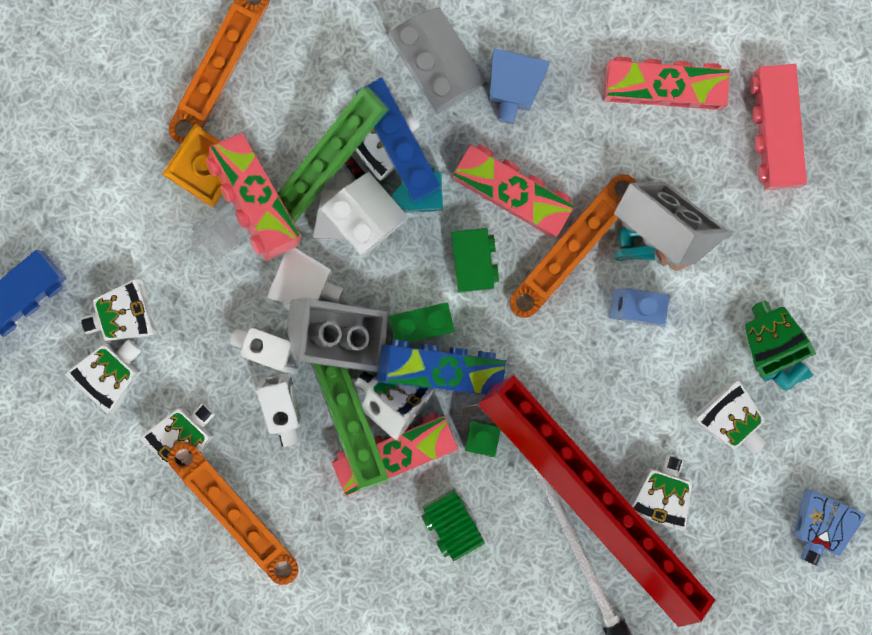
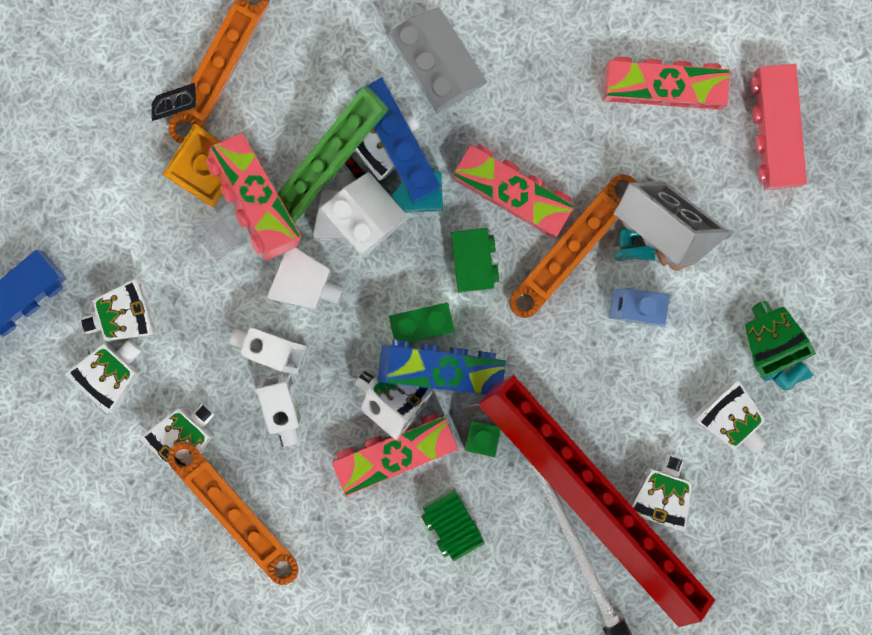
light grey slope [287,298,389,372] -> none
bright green plate [311,363,389,491] -> none
medium blue torso [489,48,550,124] -> none
medium blue torso [793,489,866,566] -> none
none -> black sticker [152,83,196,121]

